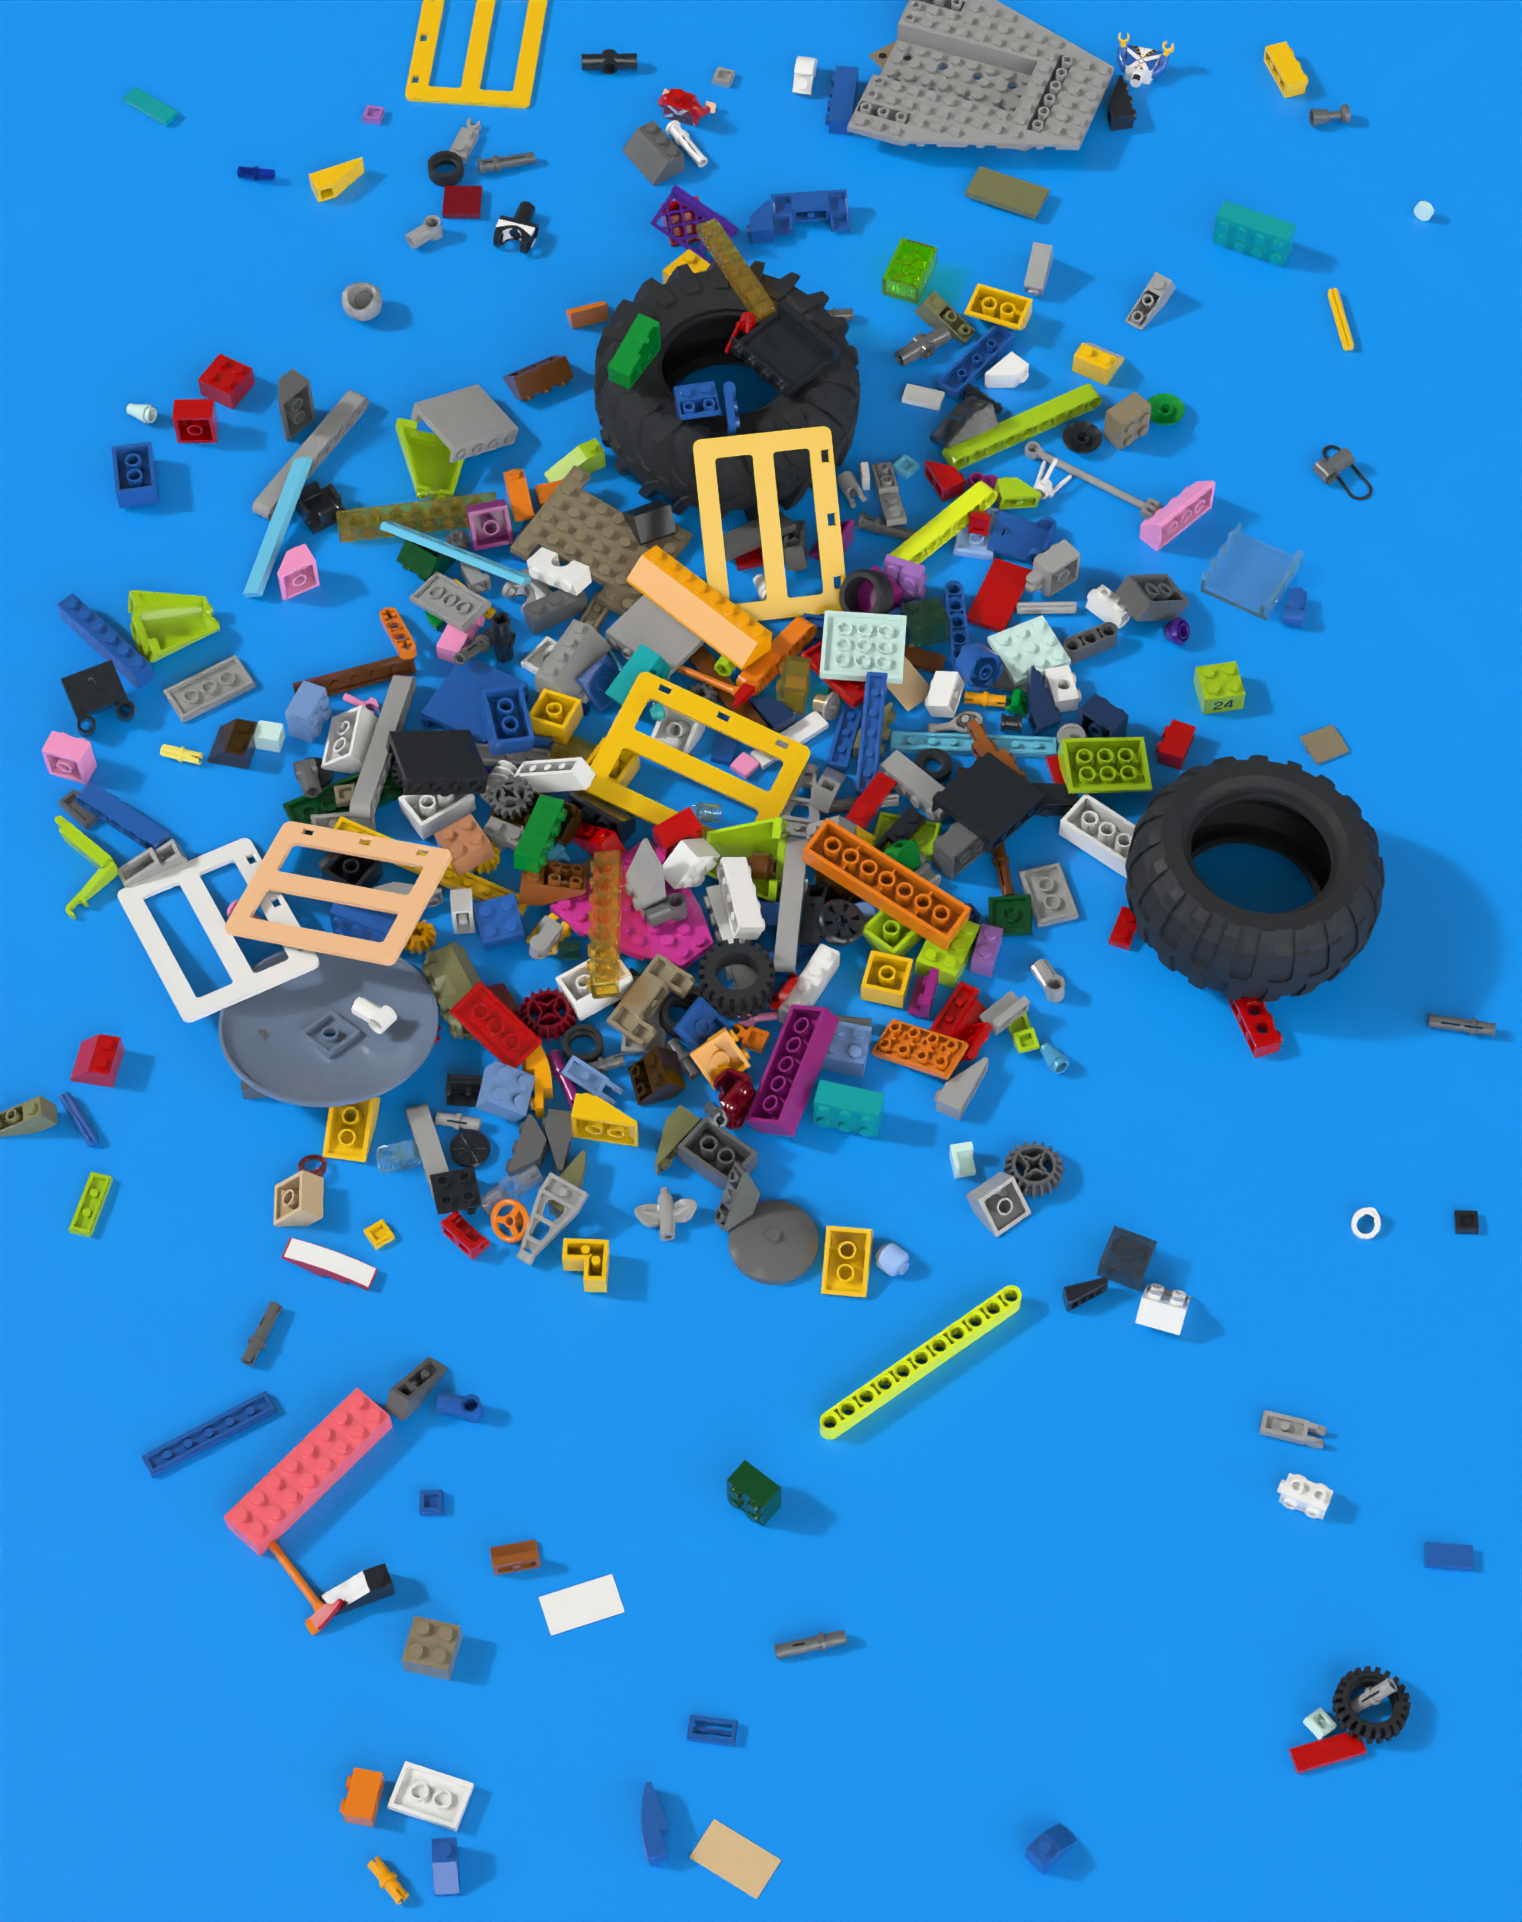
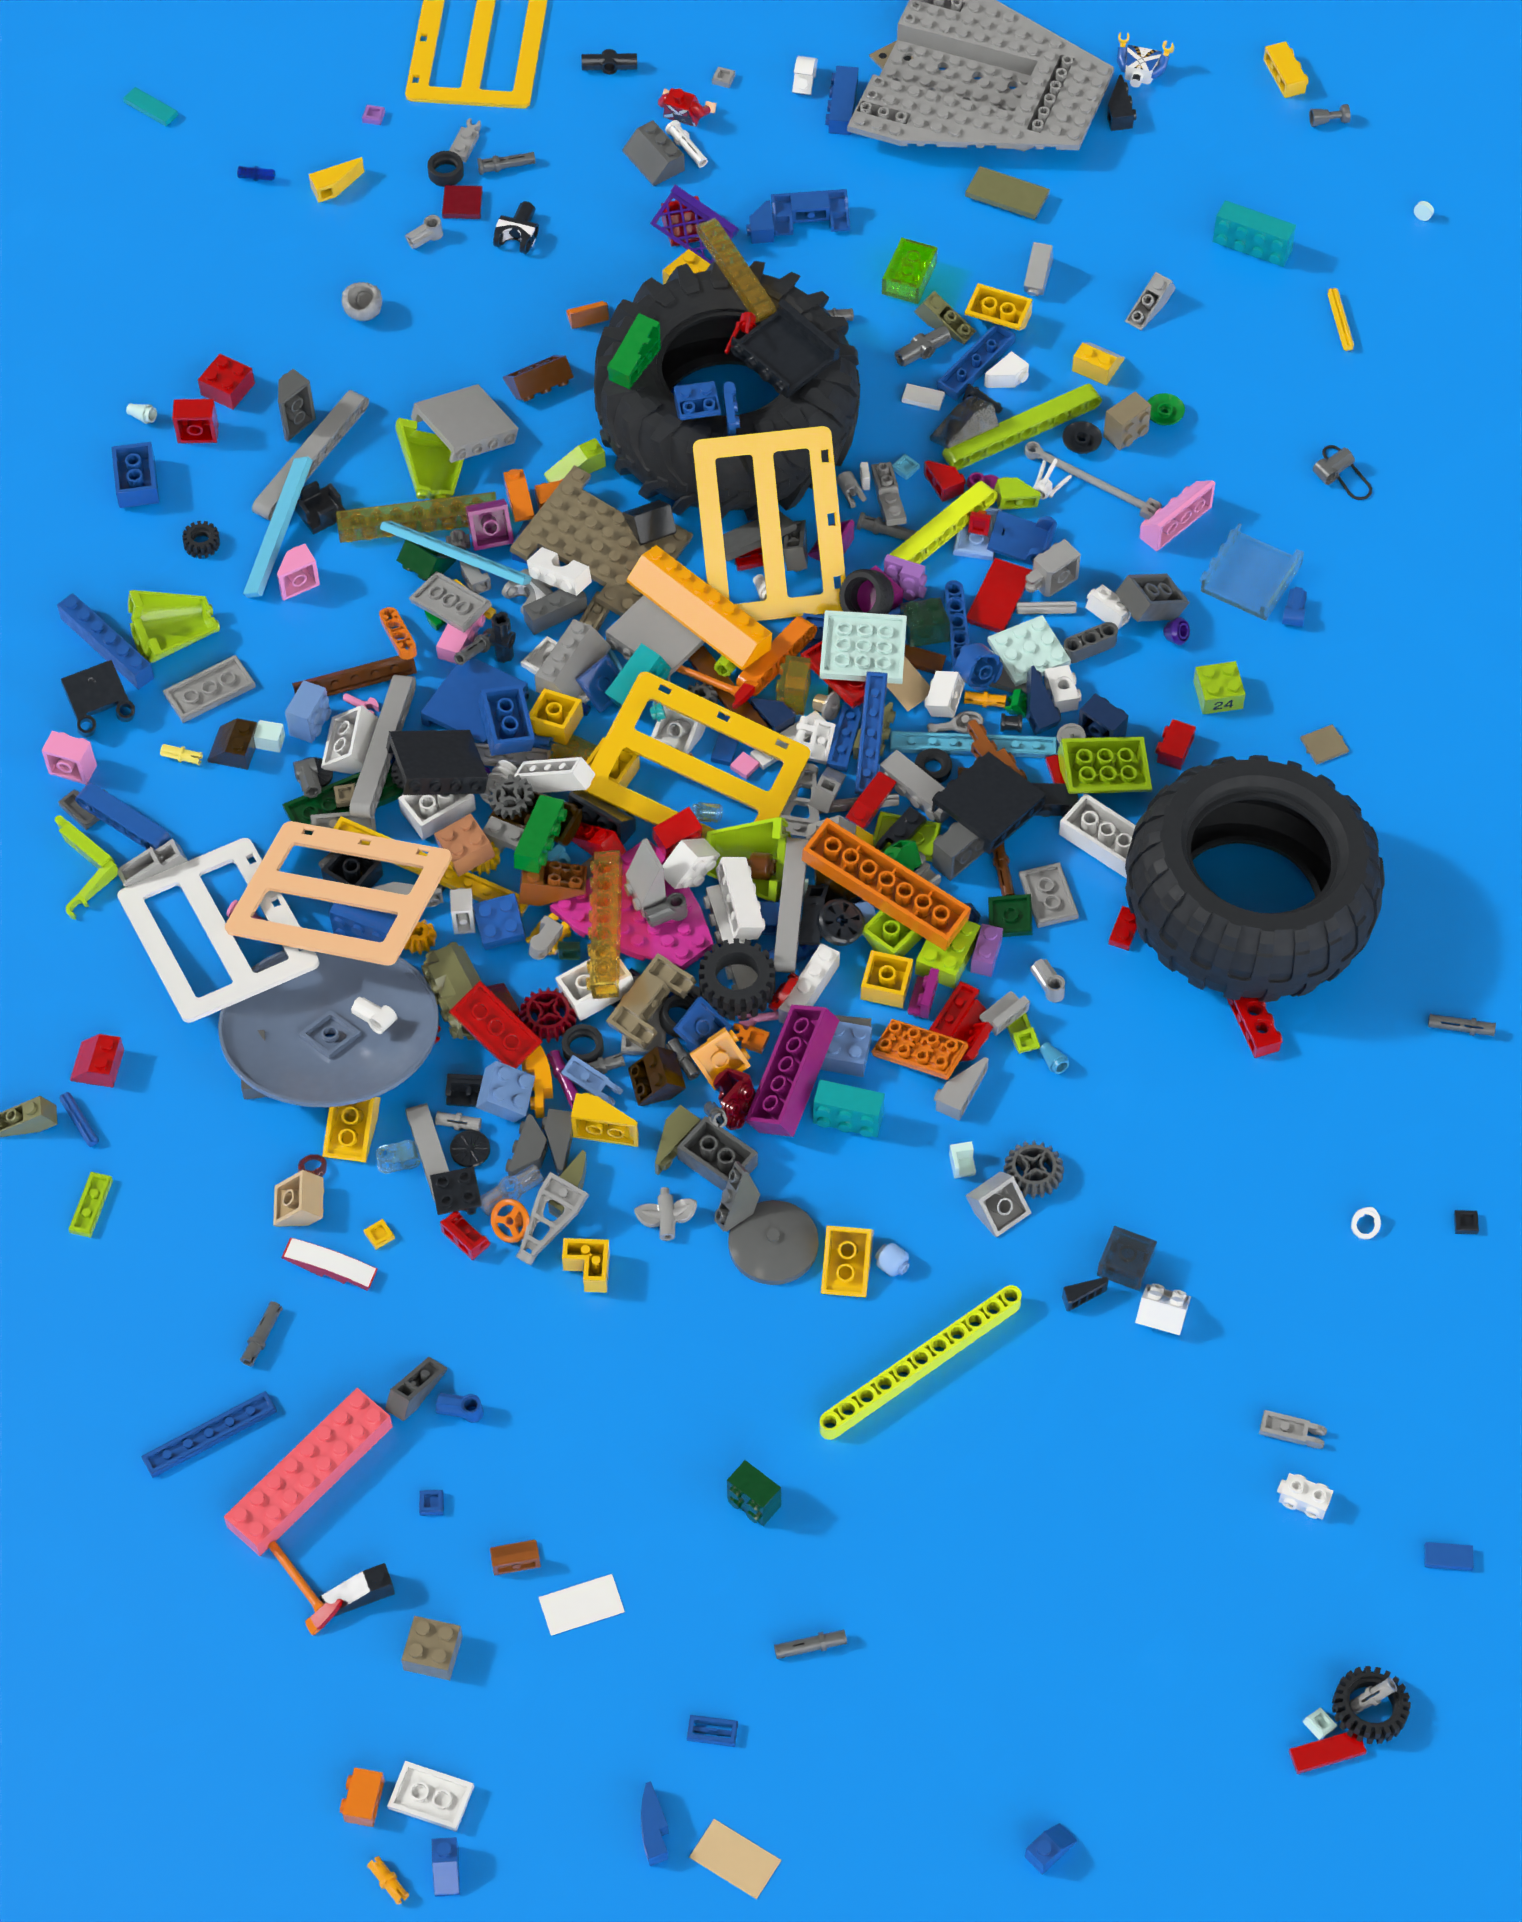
none -> black tyre [182,521,220,559]
none -> white plate [794,716,836,765]

